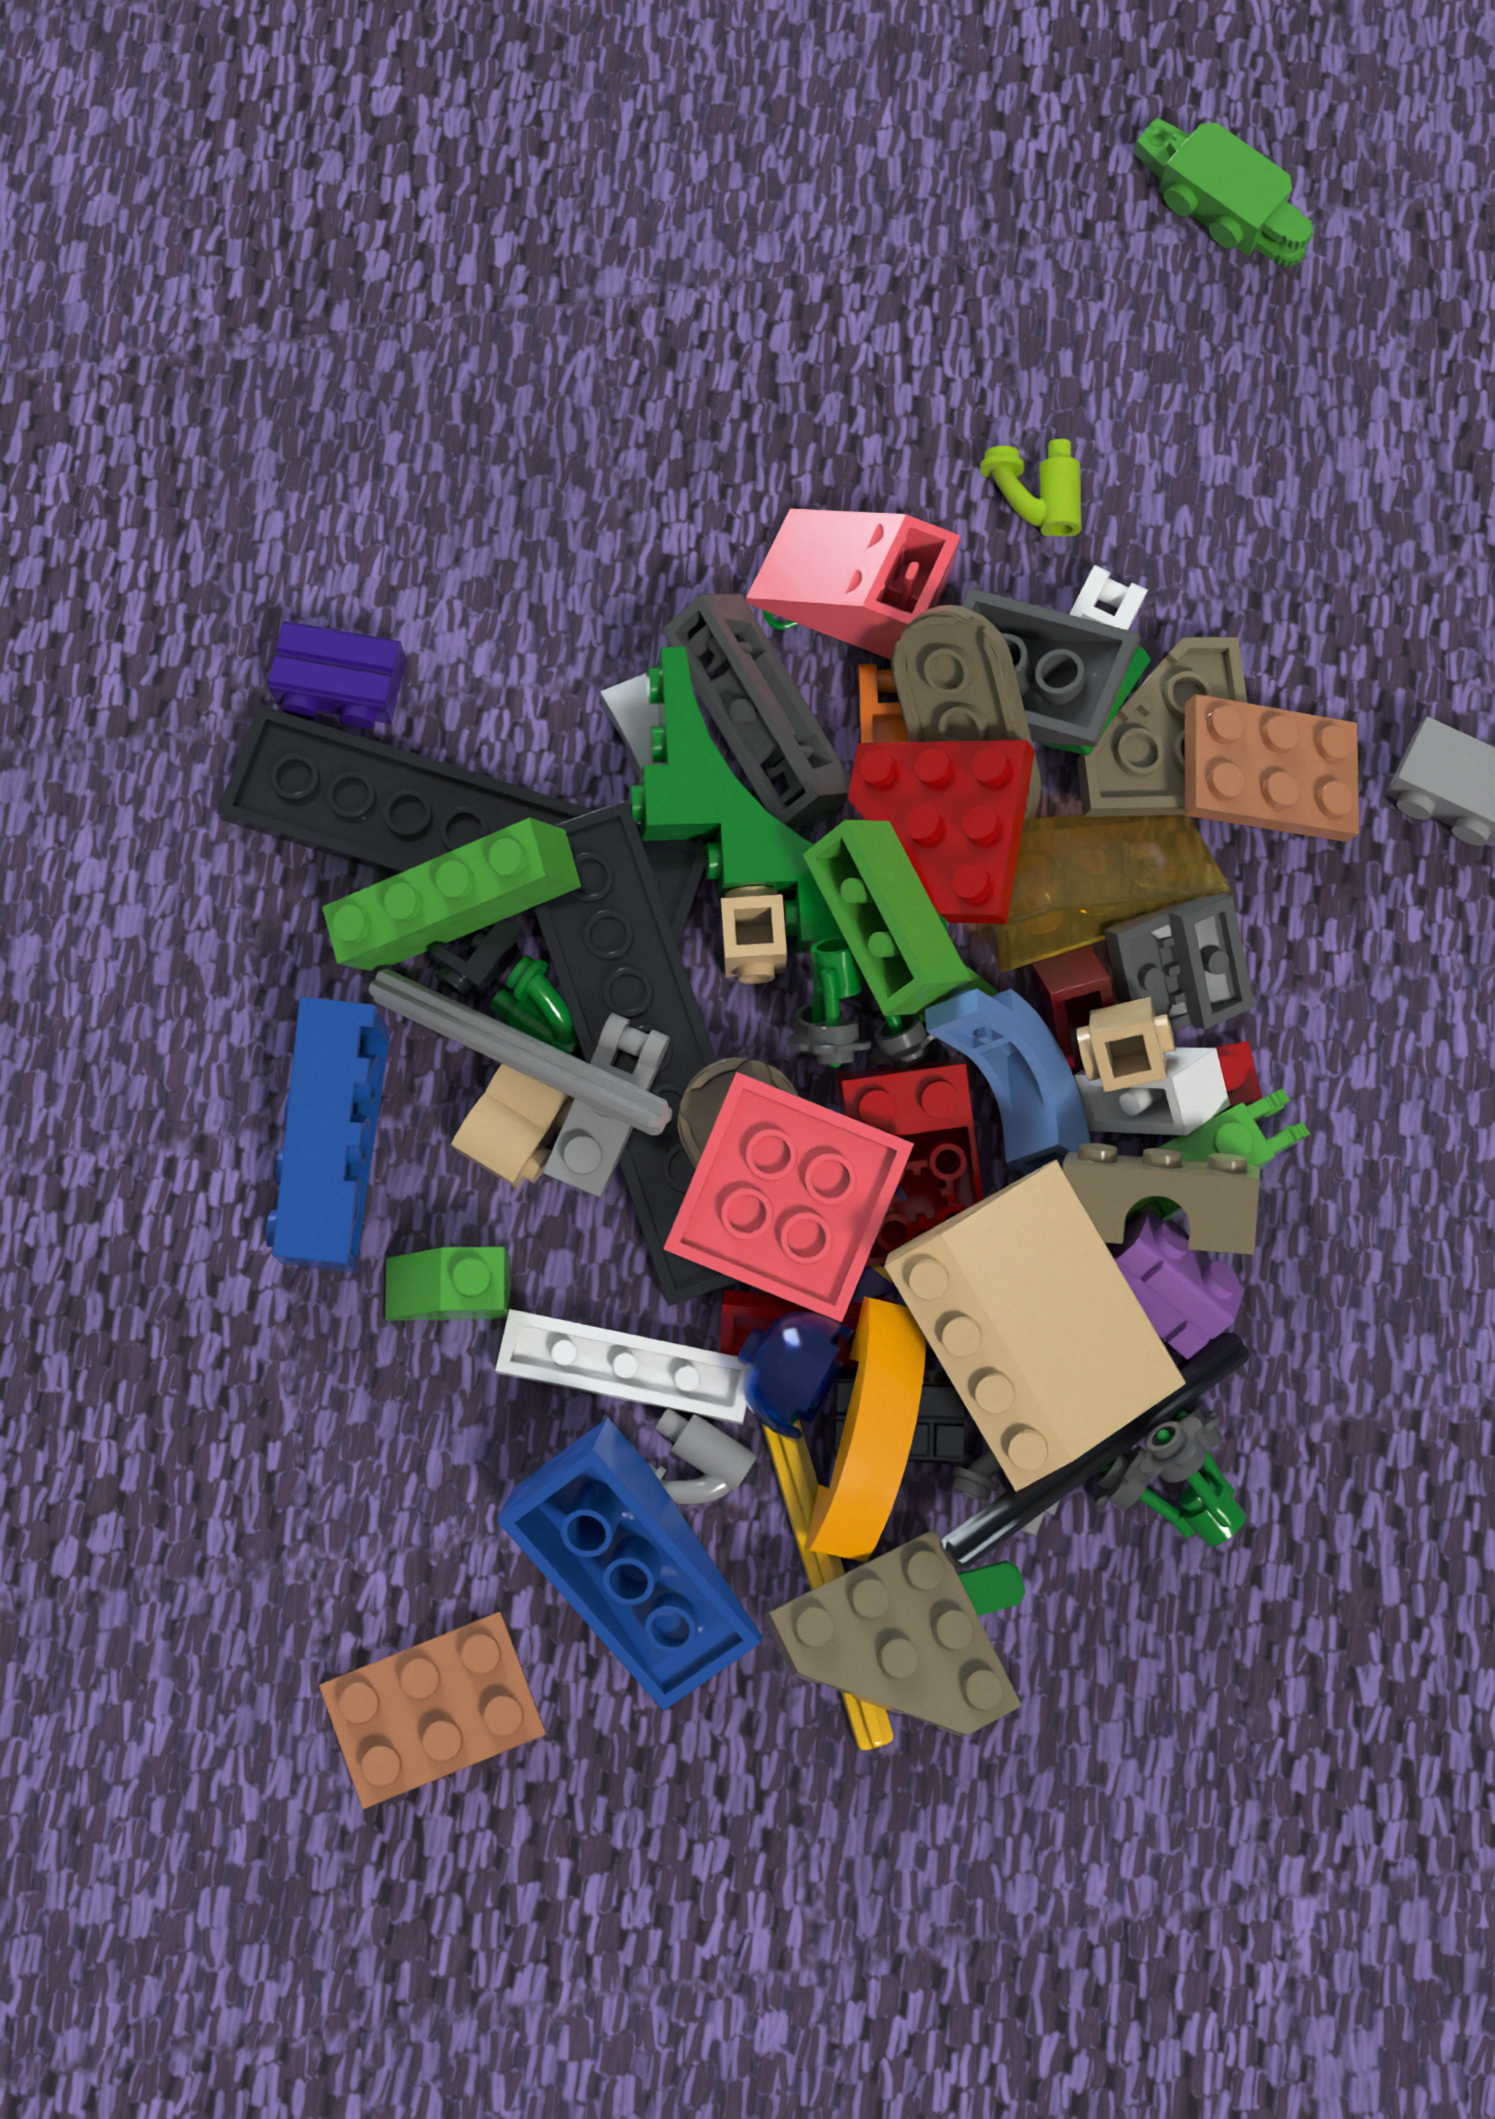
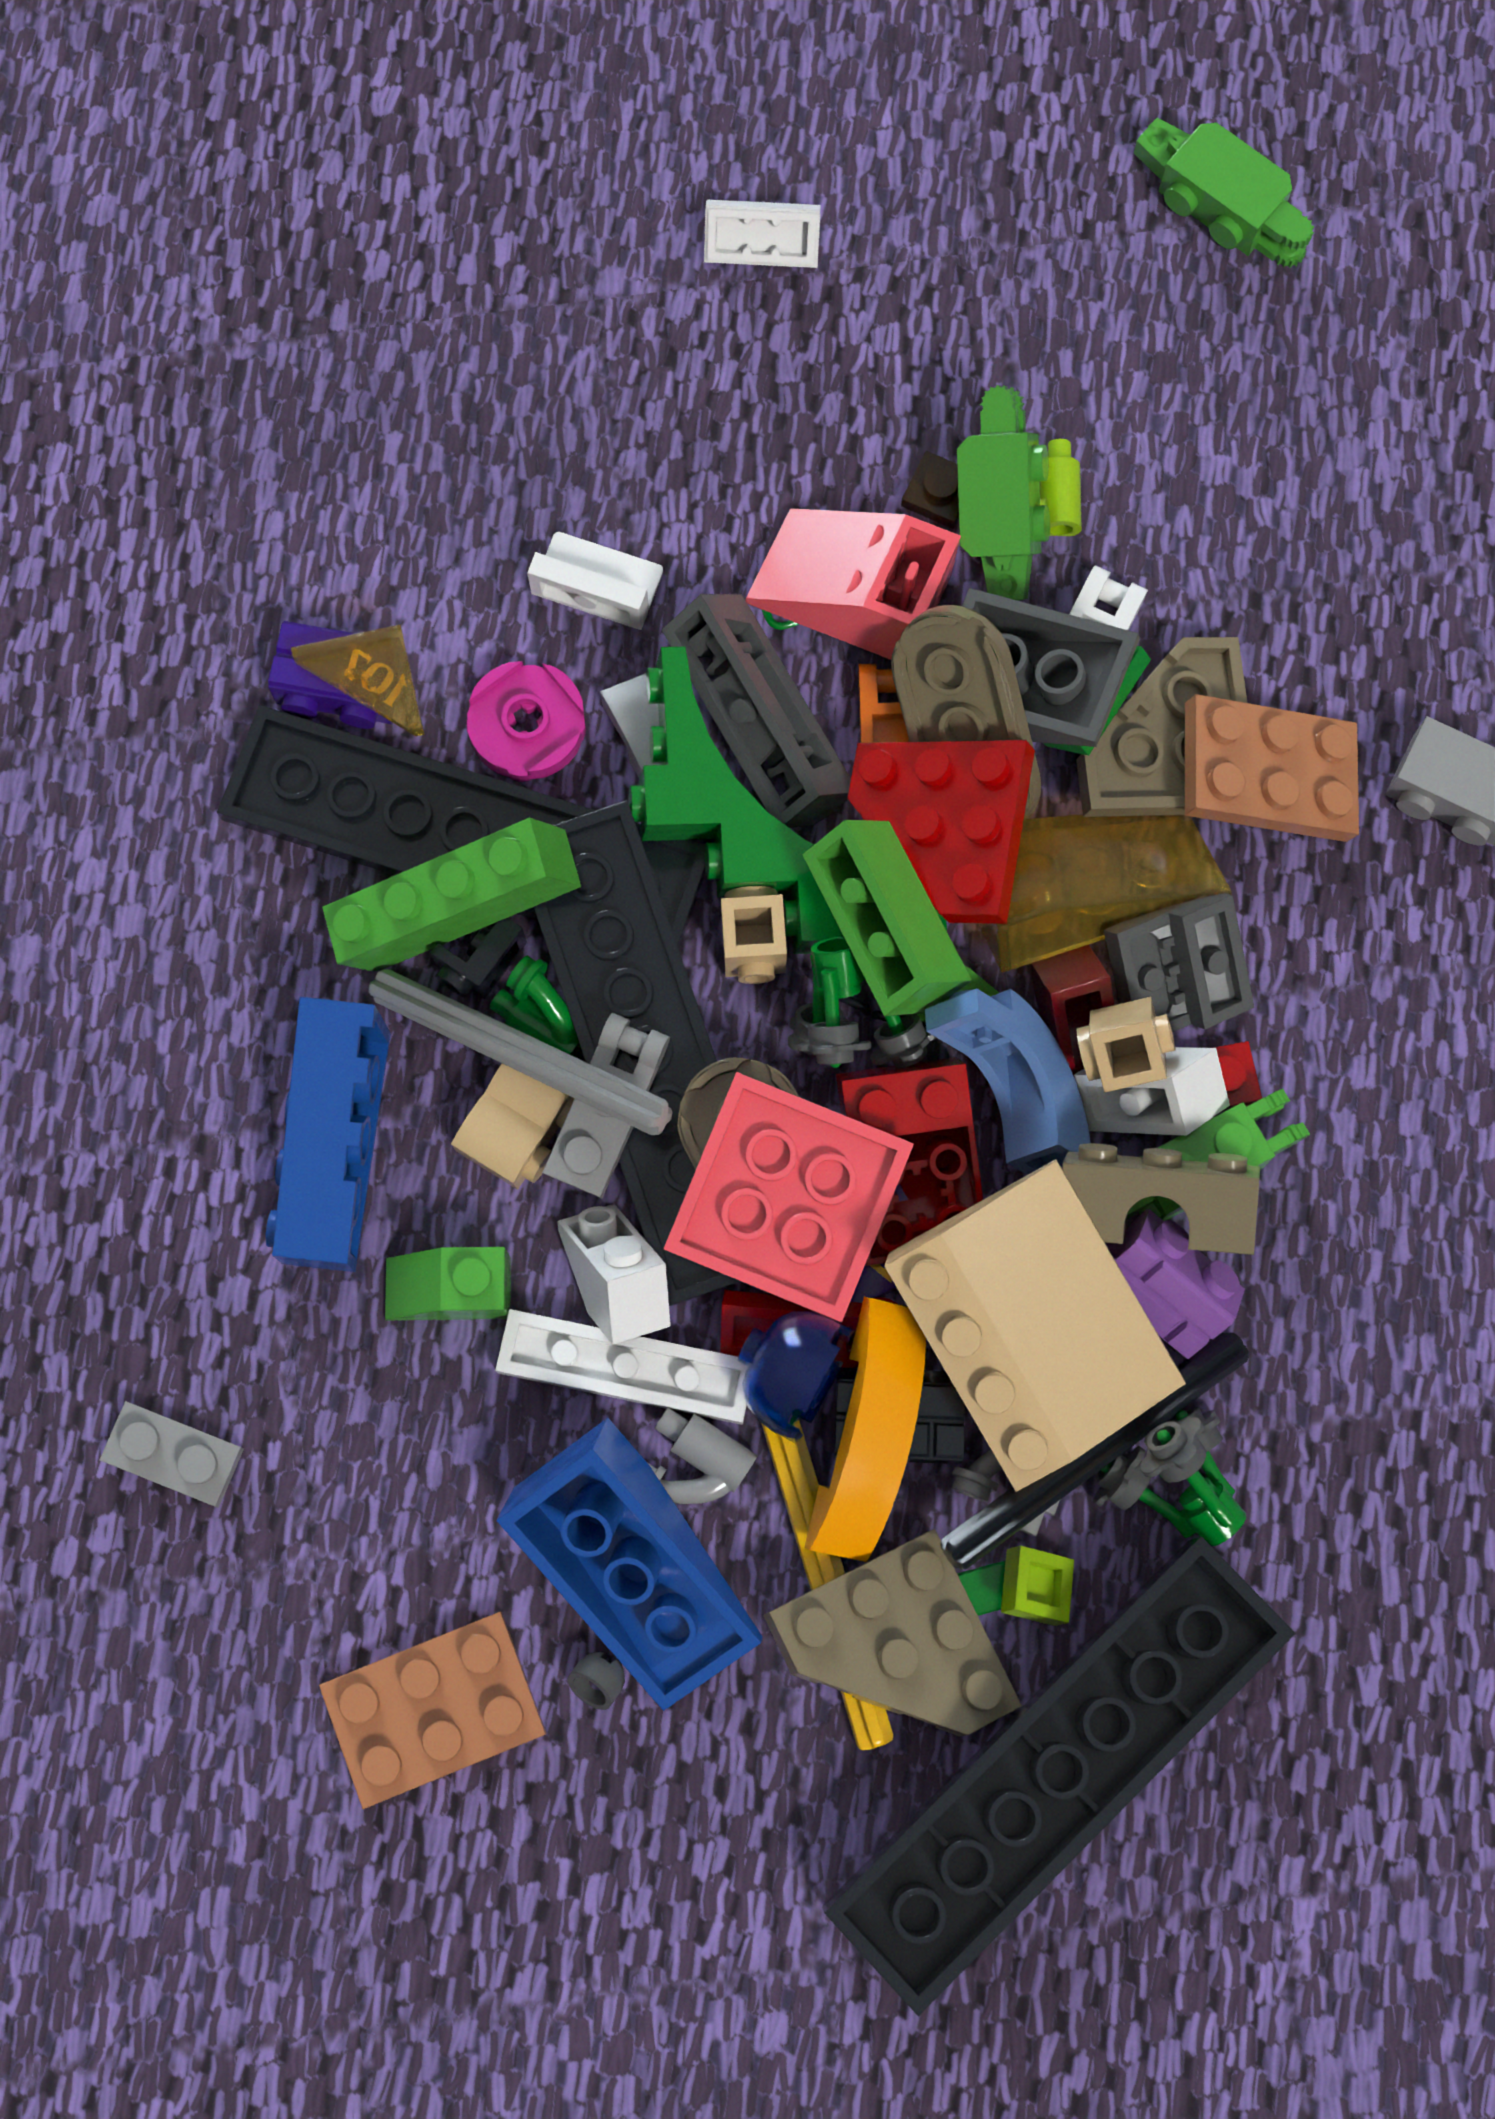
none -> light grey plate [99,1401,244,1508]
none -> clear yellow tile [291,625,425,736]
none -> dark pink plate [466,661,586,782]
none -> white panel [527,532,663,630]
none -> white slope [557,1204,670,1345]
none -> dark grey hinge [568,1651,625,1710]
none -> white plate [704,200,821,268]
none -> black brick [822,1536,1296,2017]
none -> dark brown plate [901,451,959,529]
none -> bright green hinge [957,385,1050,600]
none -> lime plate [1001,1546,1074,1626]

